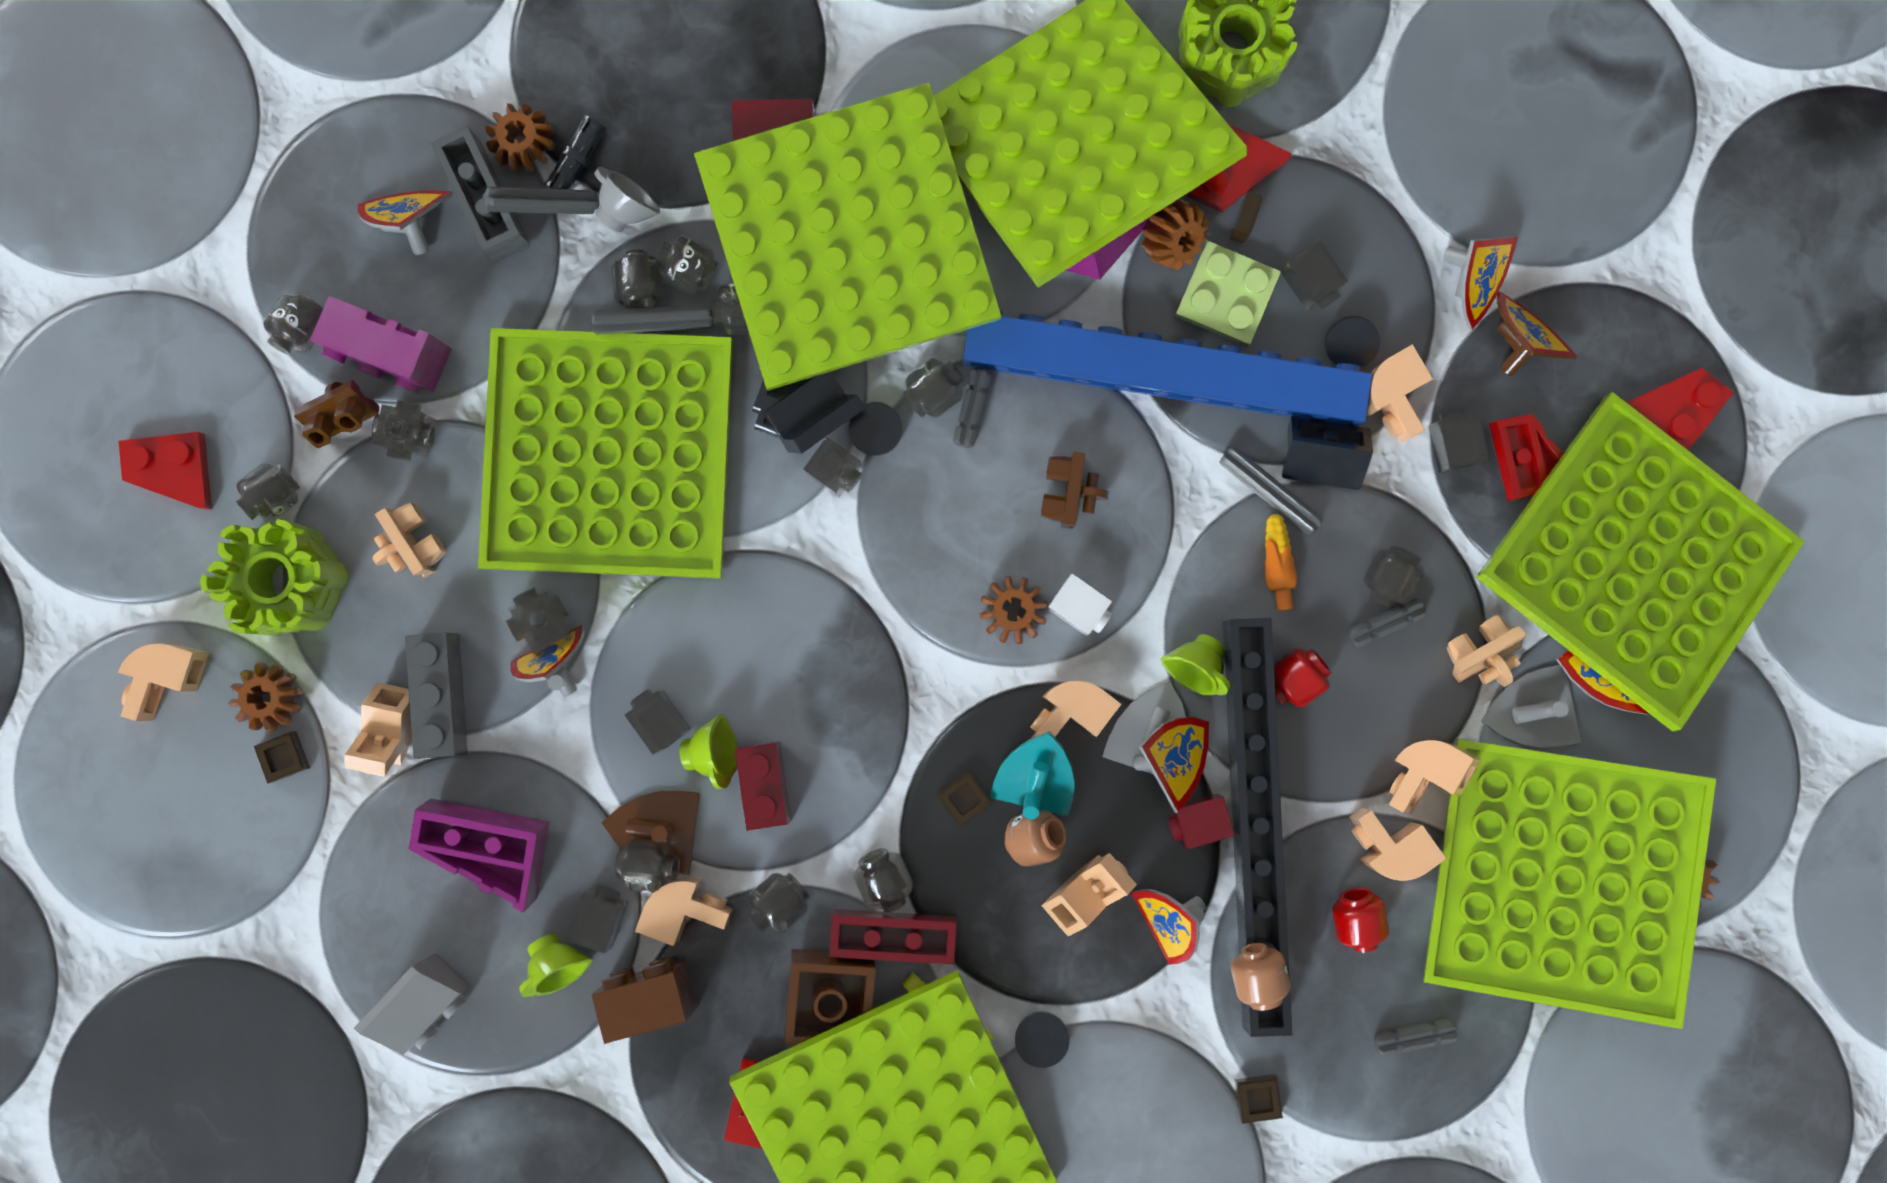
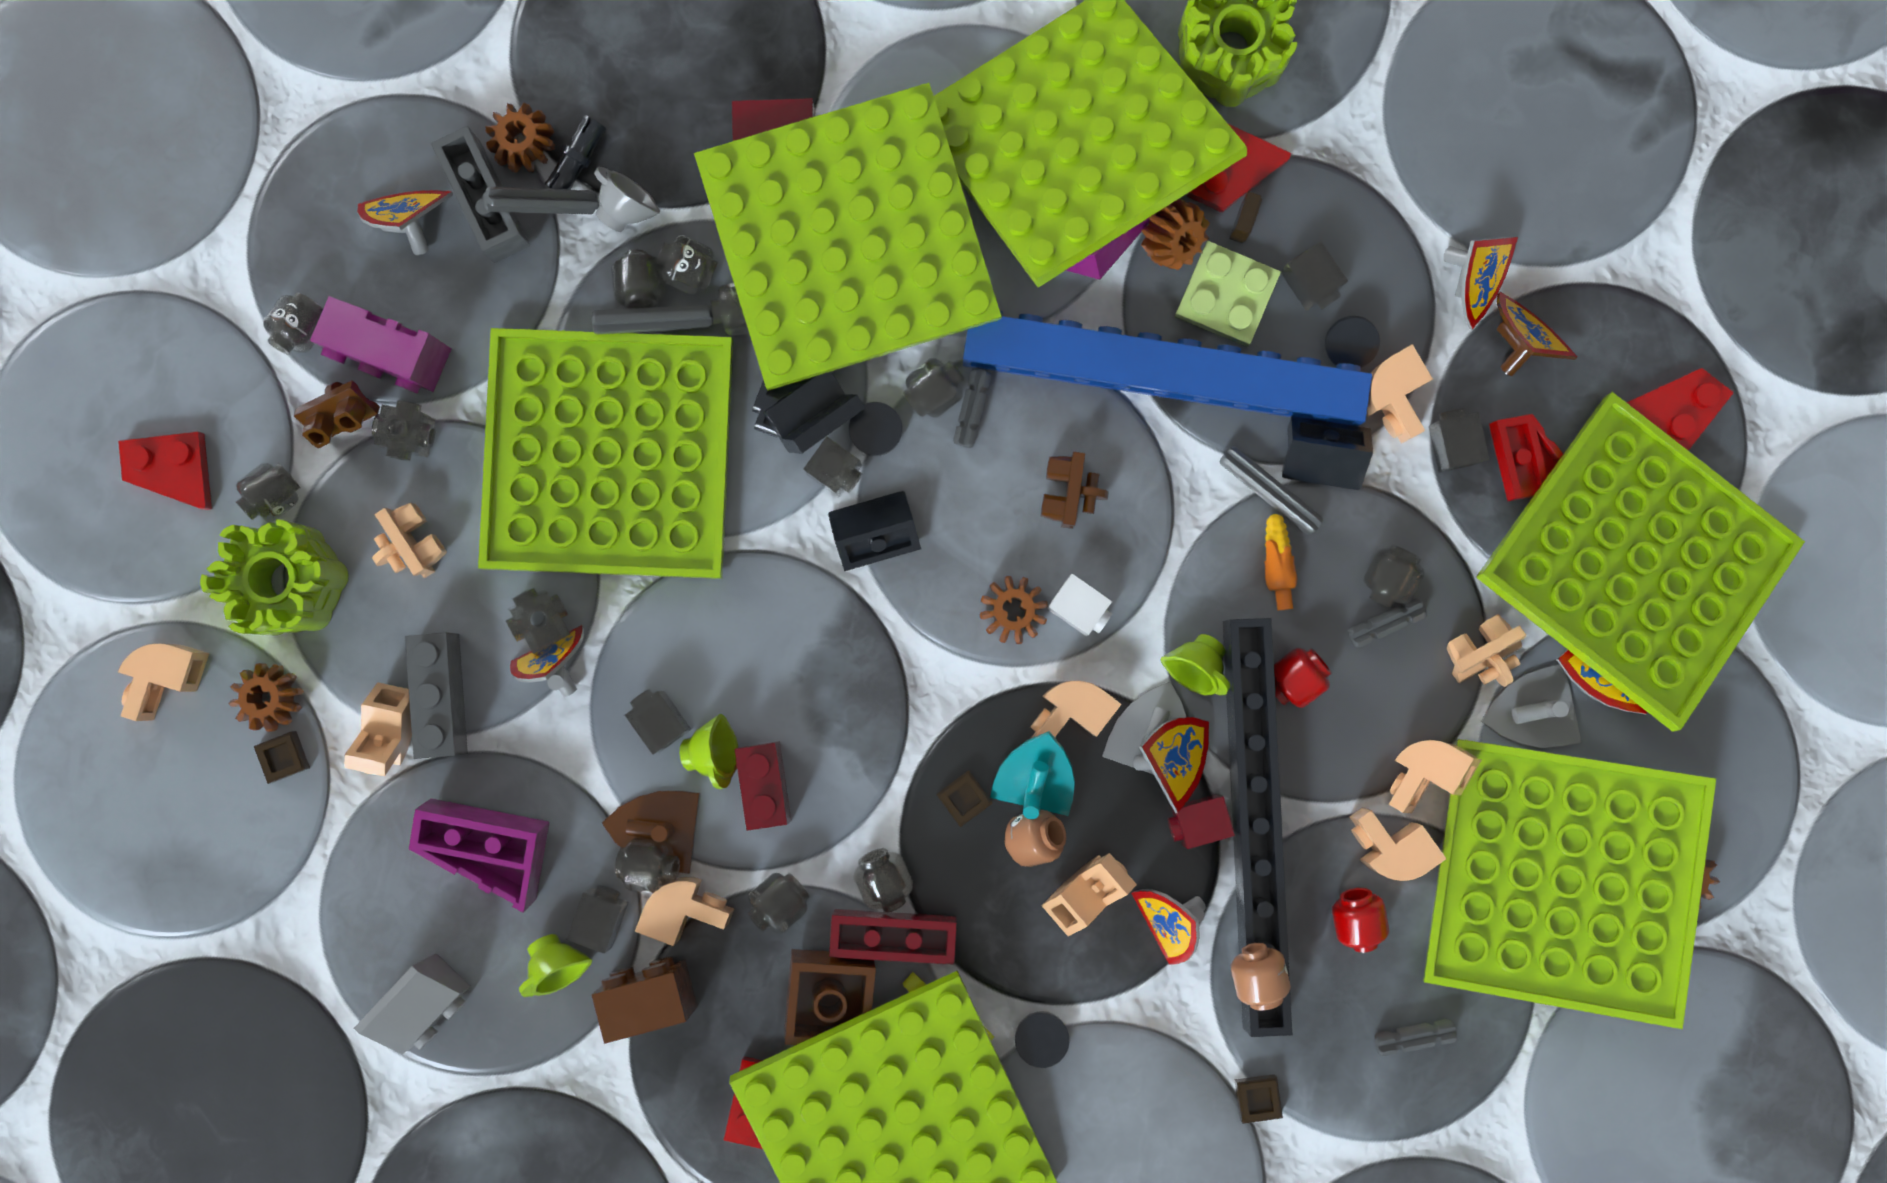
none -> black panel [828,491,921,572]

